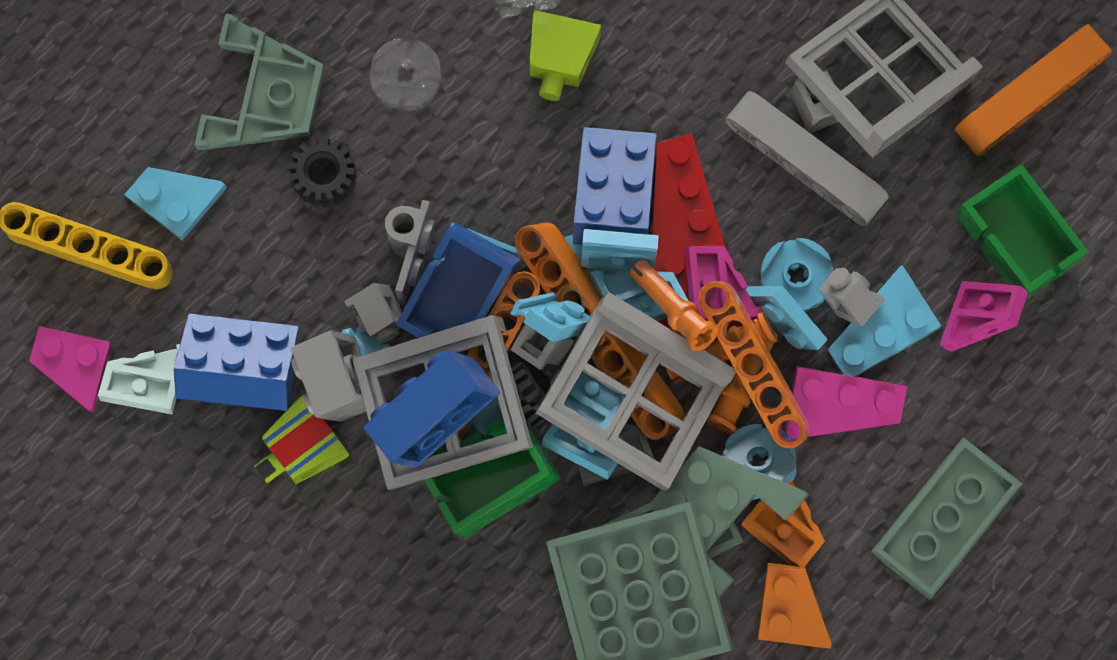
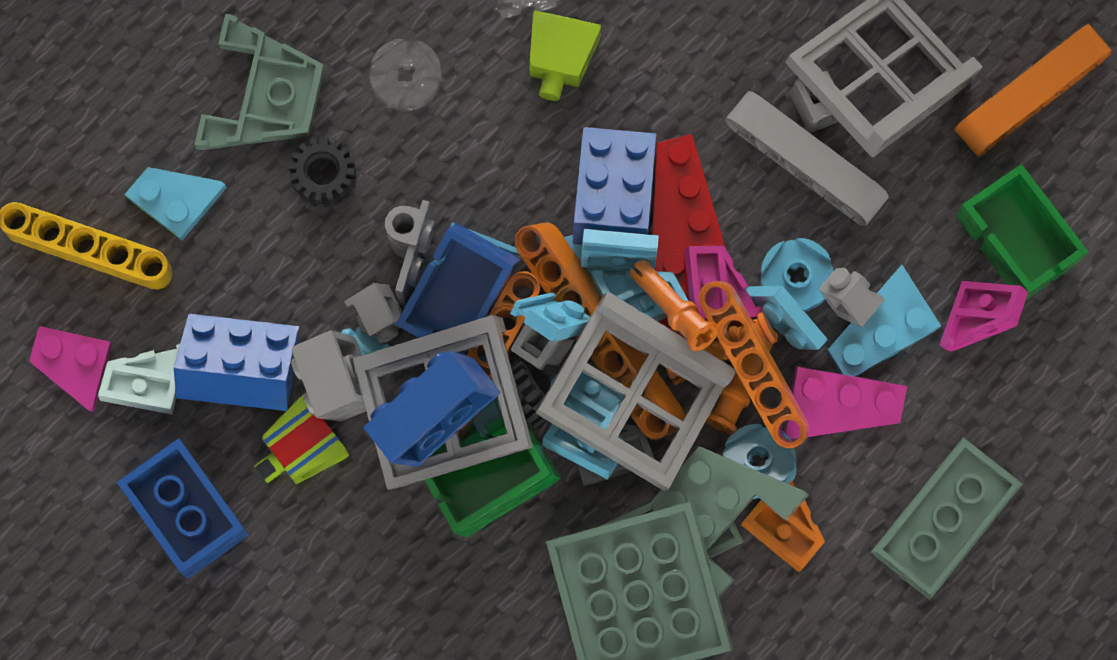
orange wing [758,563,831,649] -> none
none -> blue brick [116,438,249,579]

